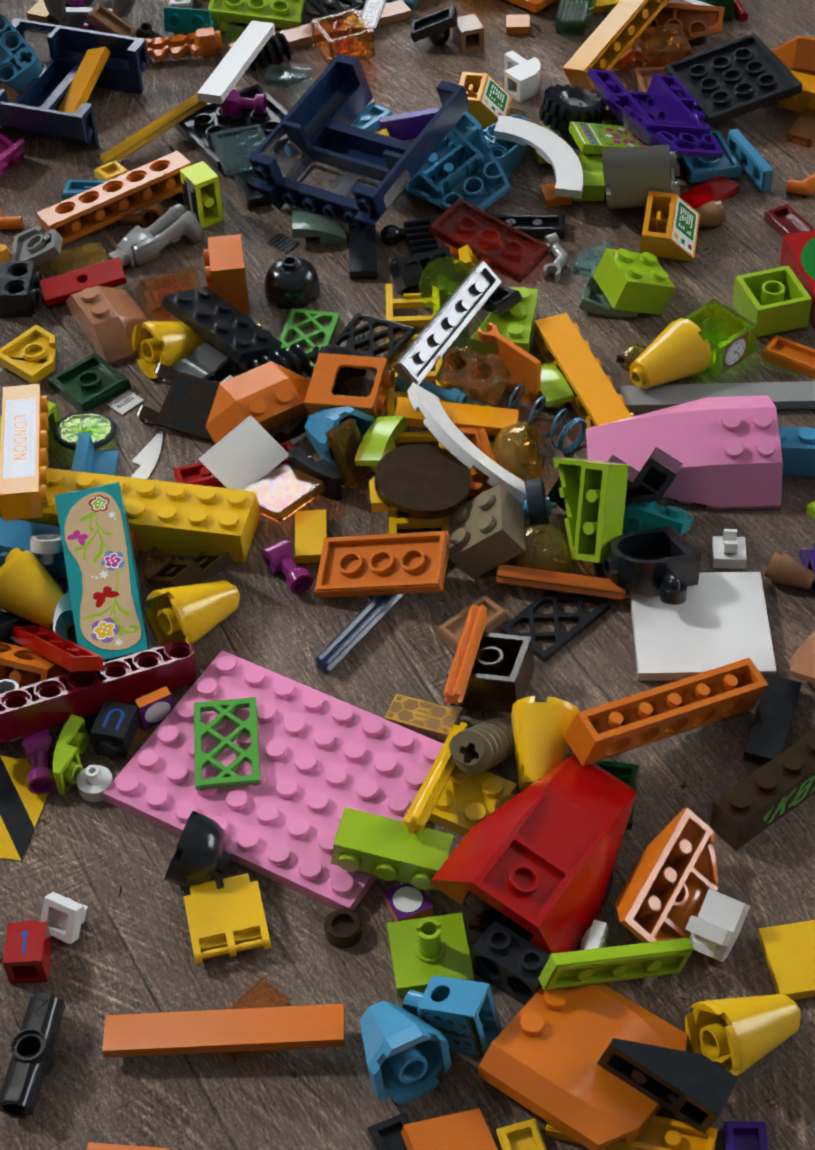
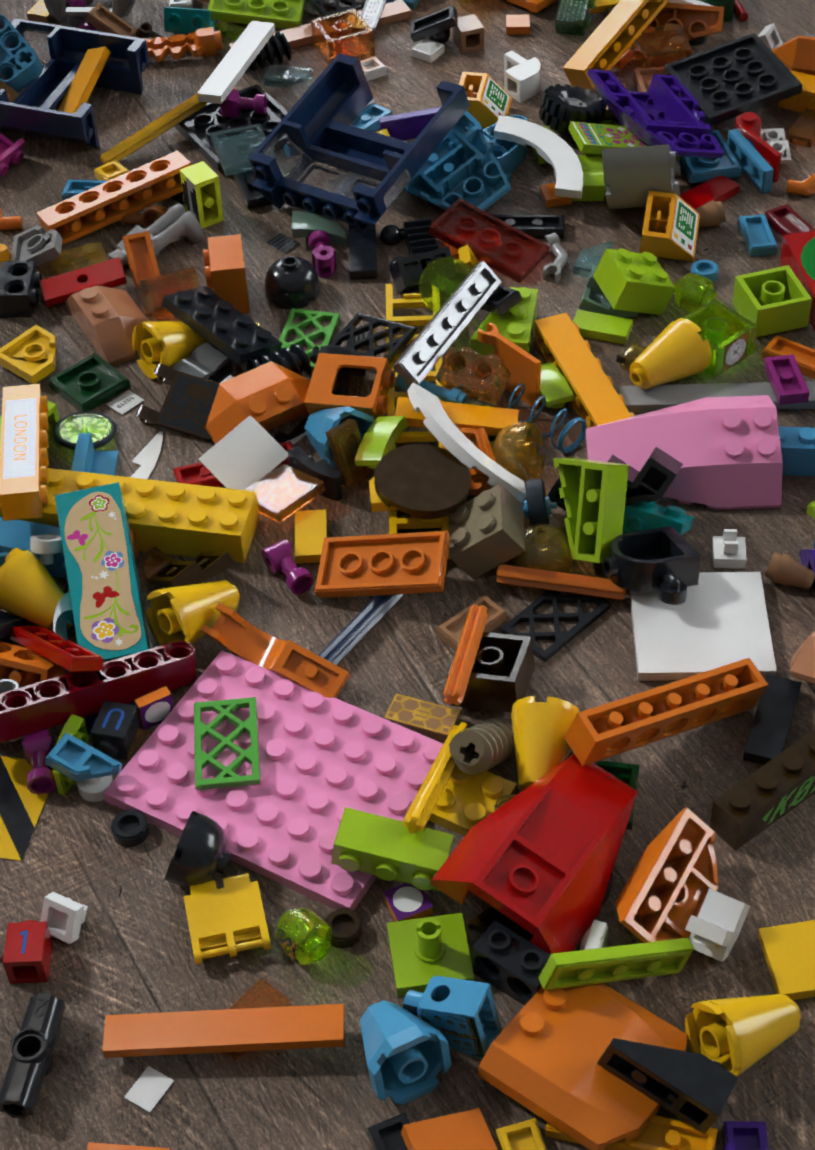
none -> dark azure tile [45,732,122,781]
none -> black tile [111,810,149,847]
none -> orange tile [122,231,162,290]
none -> white sticker [124,1066,174,1112]
none -> orange piece [201,602,350,698]
none -> clear neon green head [275,907,333,965]
none -> magenta leg [308,230,337,278]
none -> white tile [360,56,387,81]
none -> white tile [411,38,445,63]
none -> lime tile [572,310,633,345]
none -> clear neon green head [673,273,717,314]
none -> dark azure tile [690,260,719,285]
none -> red door [735,112,781,183]
none -> dark azure tile [737,214,778,257]
none -> white tile [758,23,783,51]
none -> white slope [760,128,791,164]
none -> magenta plate [763,354,810,405]

